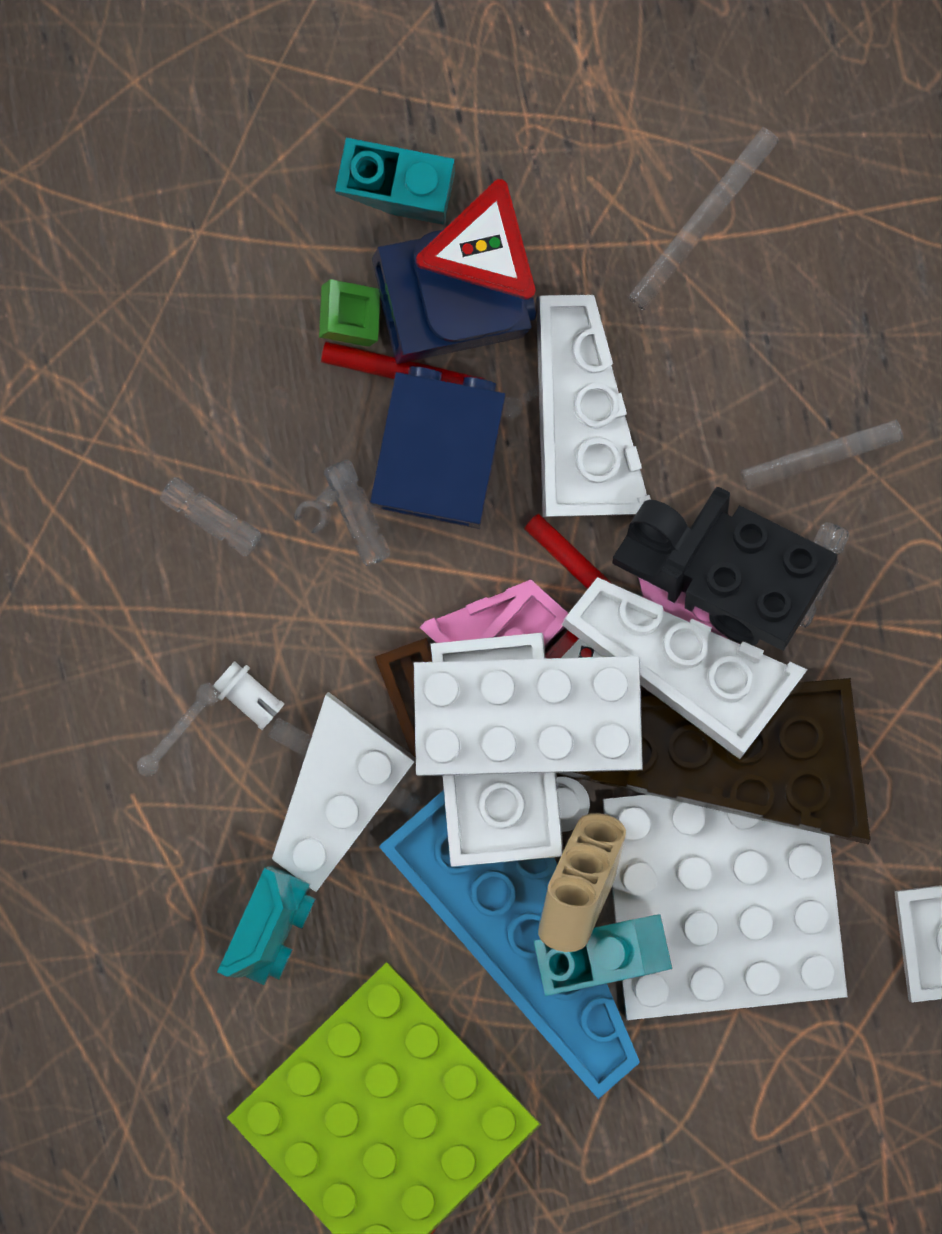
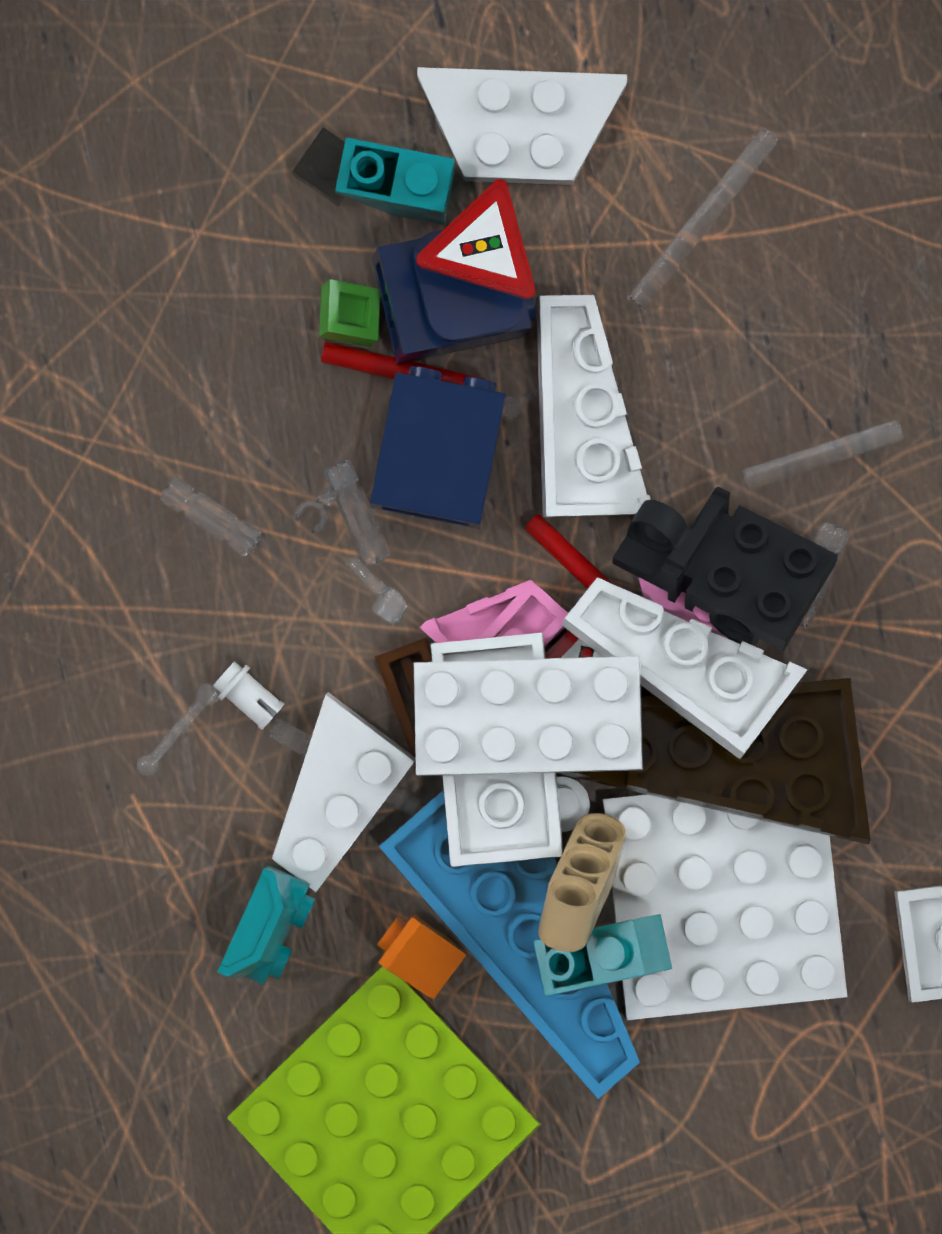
none -> clear smoke plate [292,127,345,206]
none -> clear hand [346,555,407,625]
none -> orange slope [377,912,467,1000]
none -> white wing [417,67,627,185]

